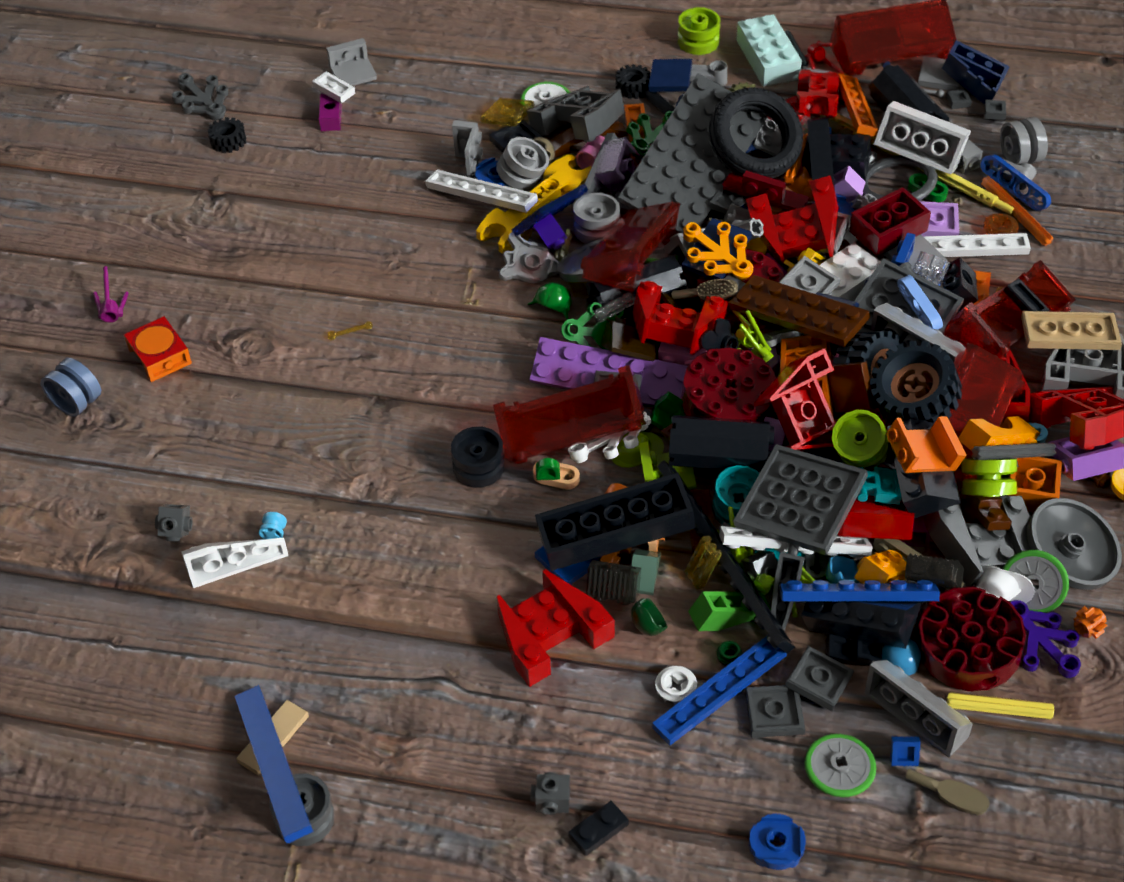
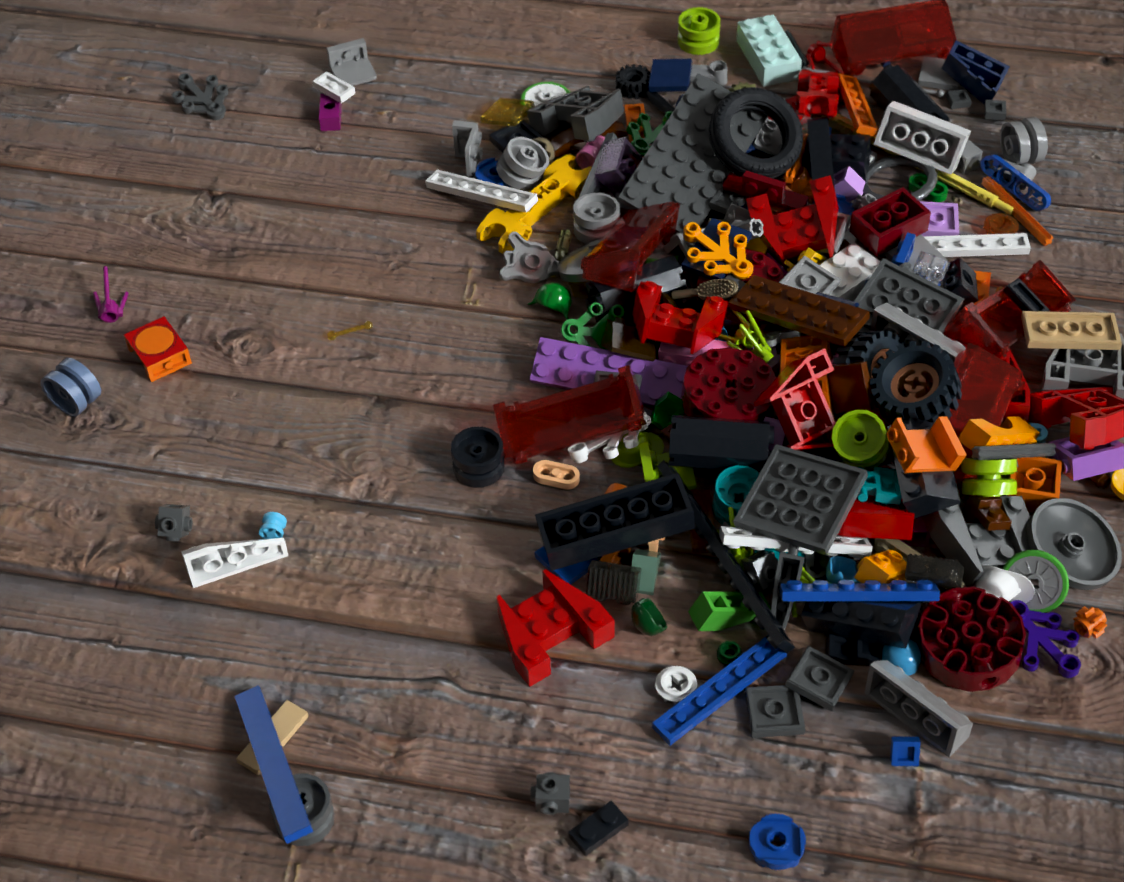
black tyre [208,117,246,153] -> none
clear blue tile [511,184,589,236] -> none
dark purple slope [533,214,568,250] -> none
green tile [536,458,560,480] -> none
clear axle [594,292,635,322] -> none
clear yellow tile [684,536,722,589] -> none
black plate [700,318,739,350] -> none
clear neon green hinge [753,573,775,596] -> none
light grey wheel [805,734,876,797] -> none
light blue beam [897,275,943,330] -> none
dark tan piece [905,768,990,816] -> none
light yellow axle [946,692,1054,719] -> none

